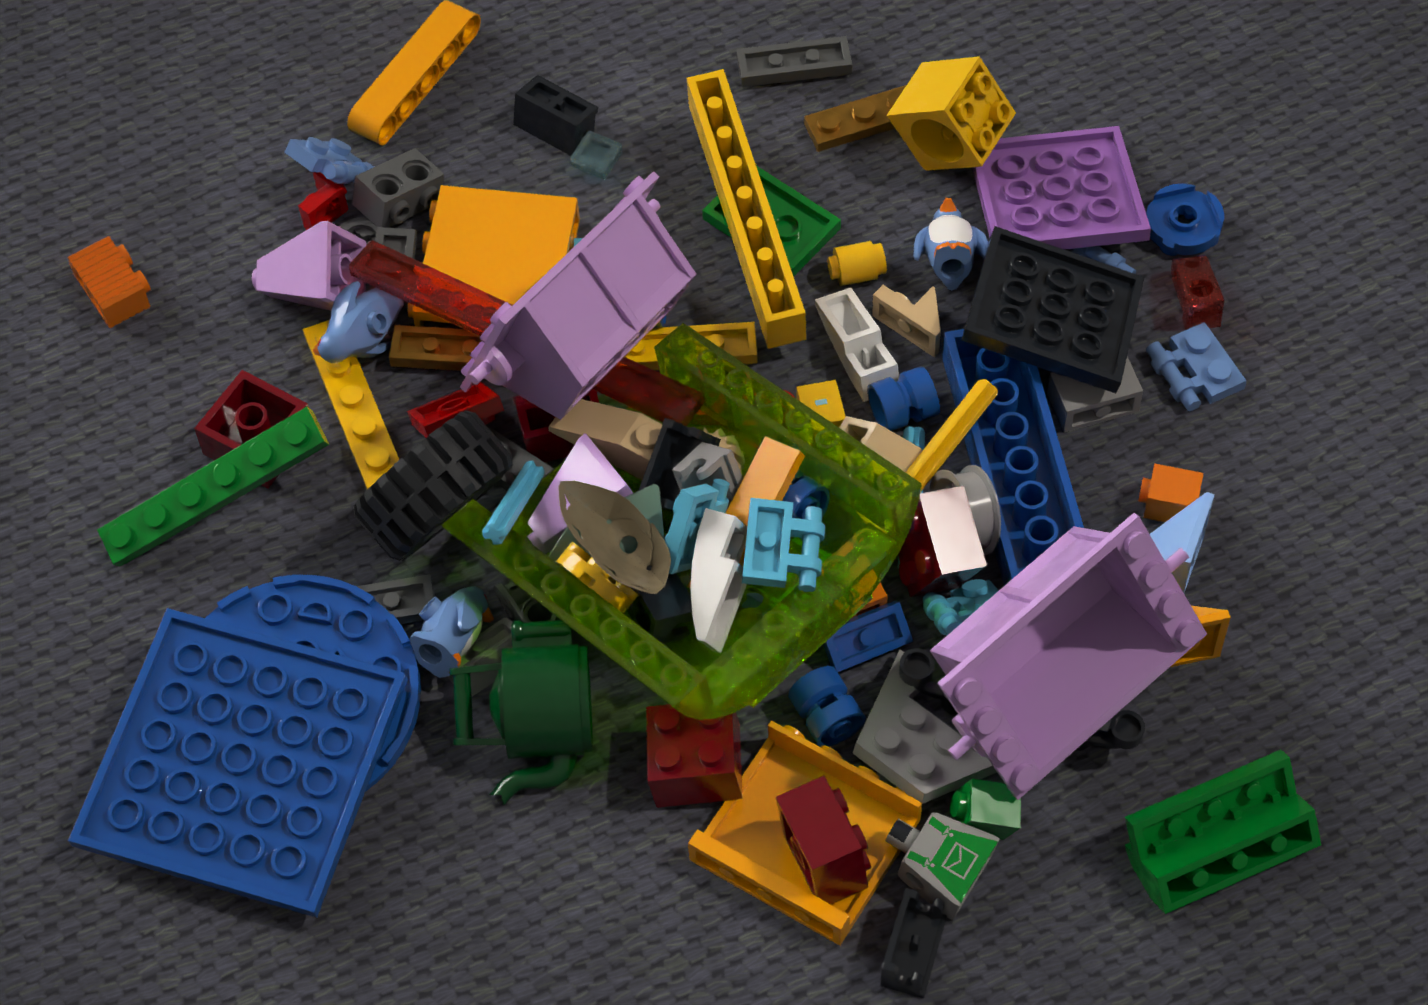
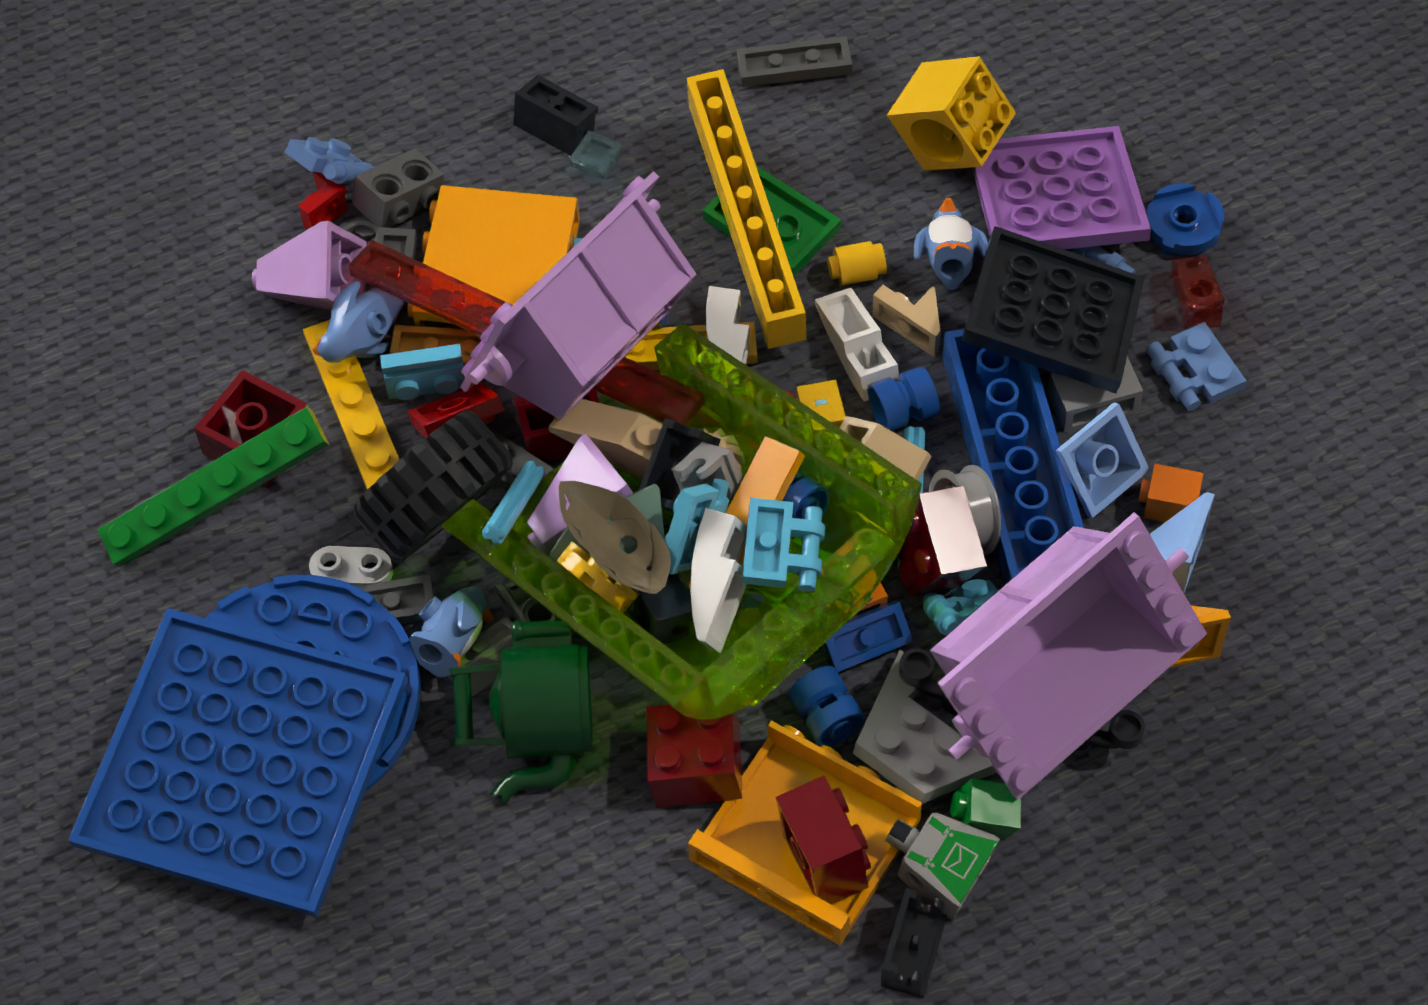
orange brick [67,236,151,328] -> none
light orange beam [347,0,481,146] -> none
pearl gold plate [804,85,906,152] -> none
yellow axle [885,379,998,512] -> none
green brick [1125,750,1321,914] -> none
none -> white plate [309,546,393,586]
none -> medium azure plate [380,344,465,400]
none -> white slope [706,286,750,414]
none -> light blue slope [1056,402,1150,518]

